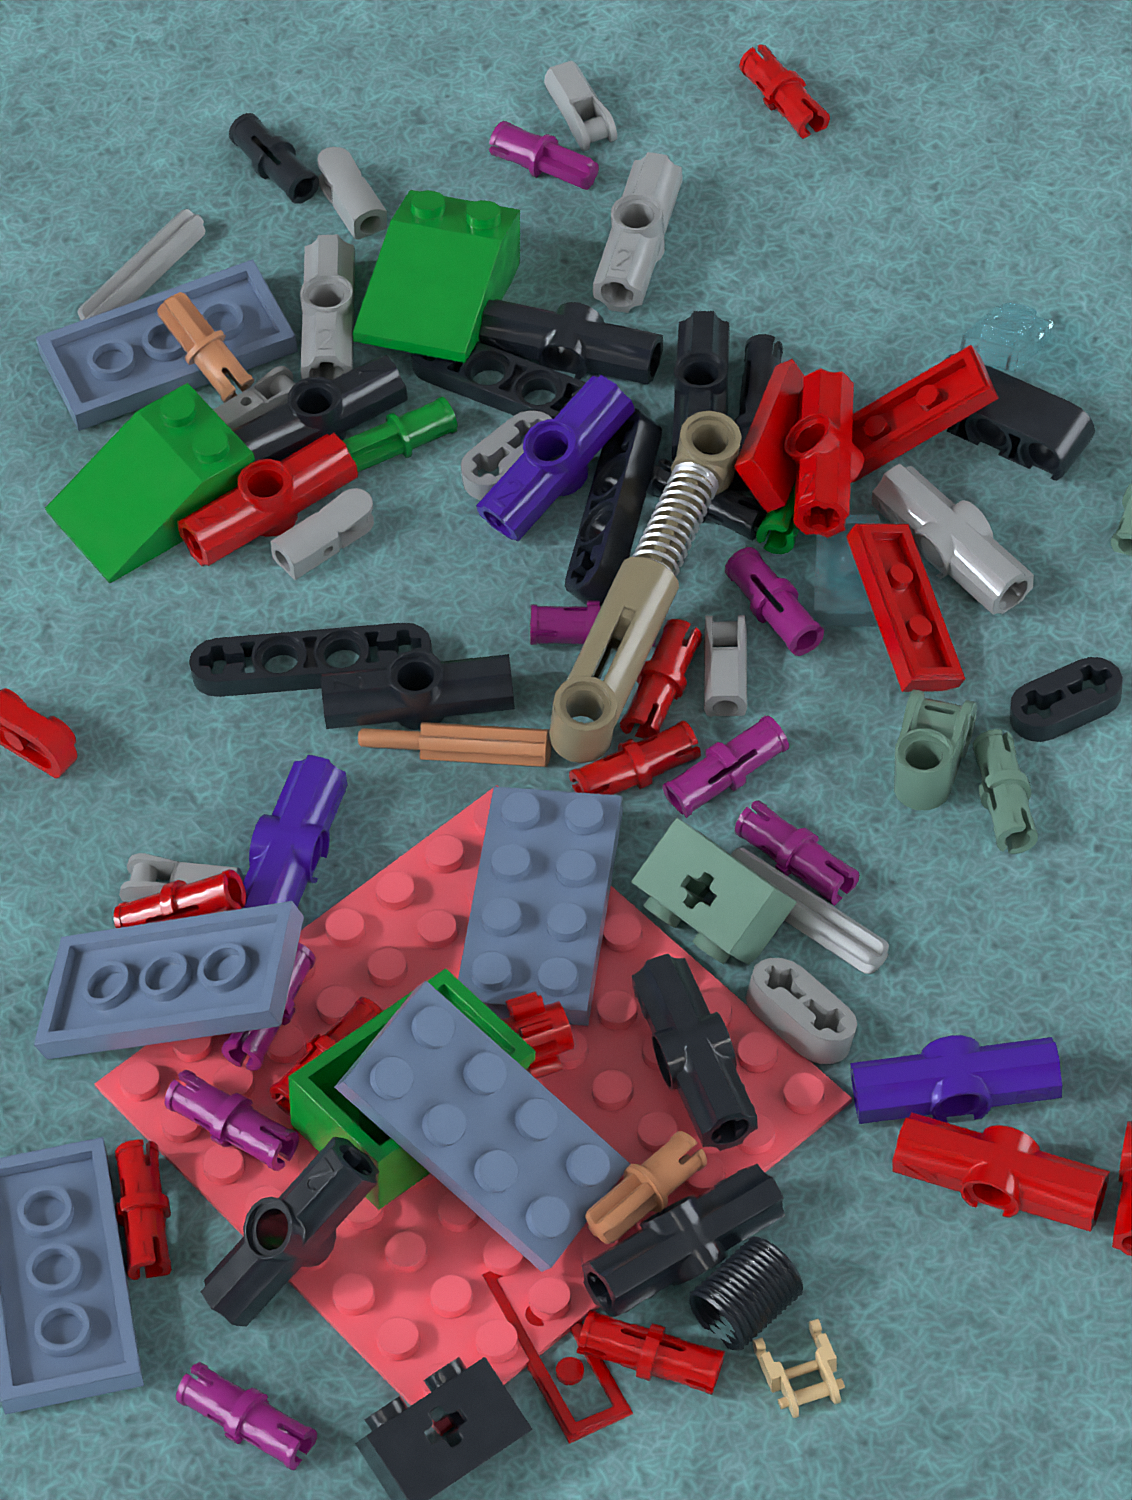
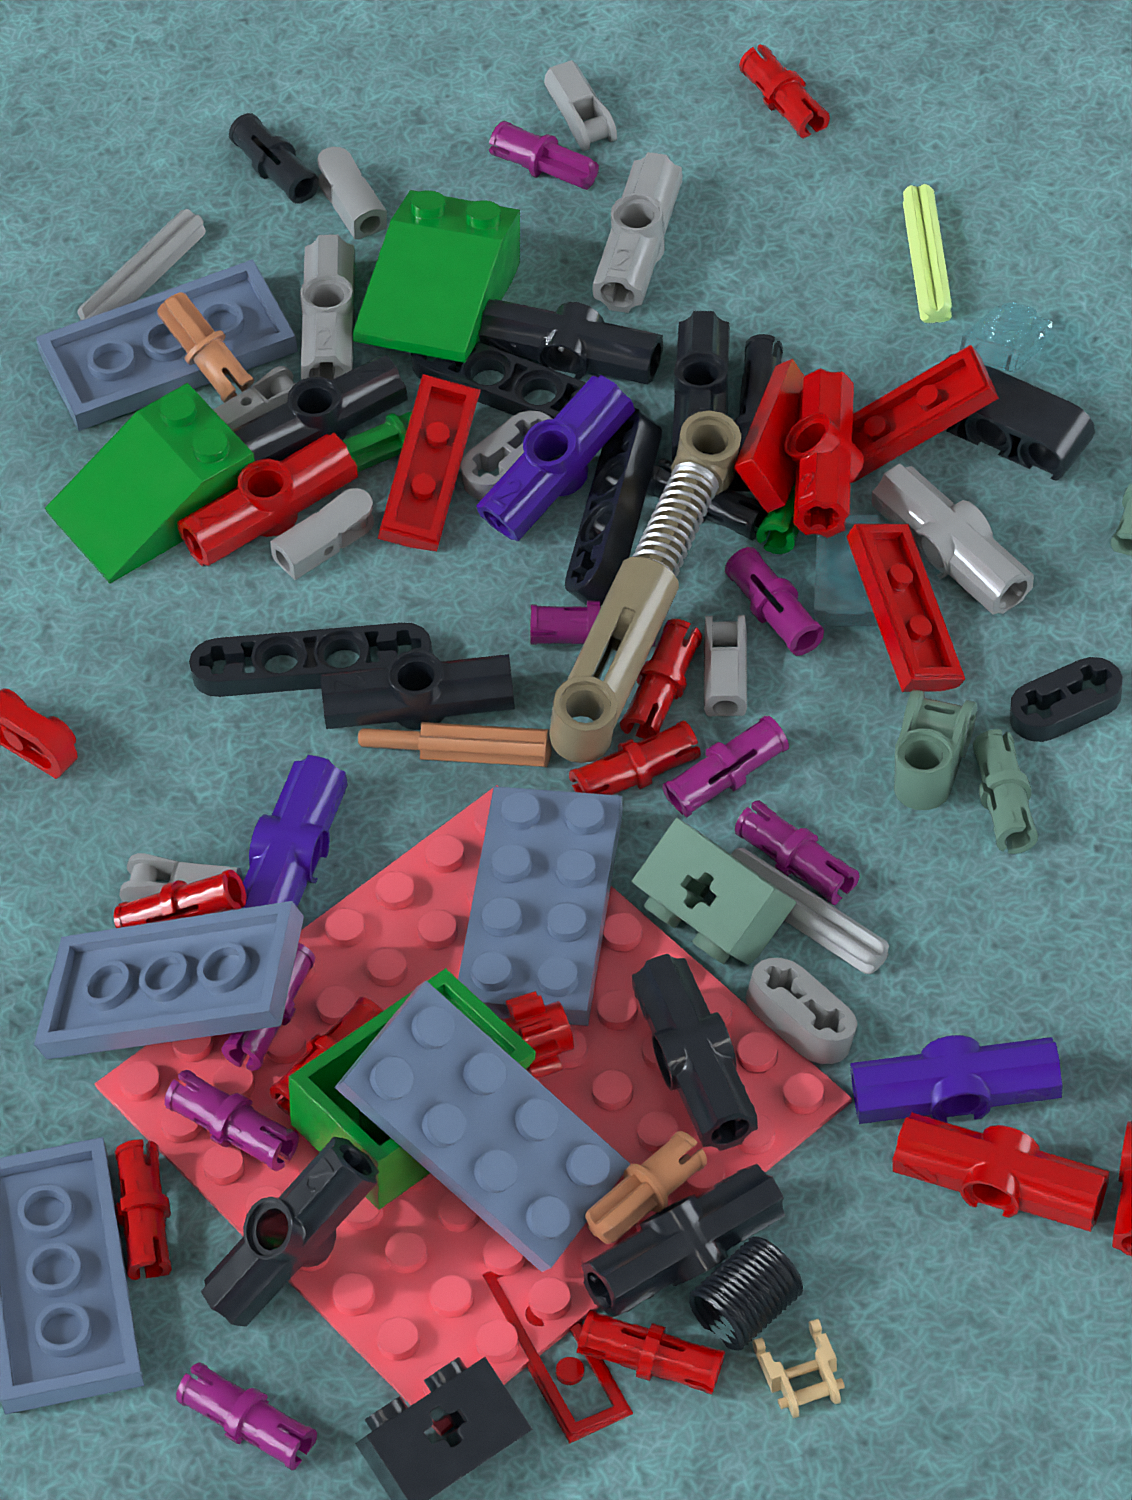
none -> red tile [377,374,480,552]
none -> yellowish green axle [903,184,952,323]

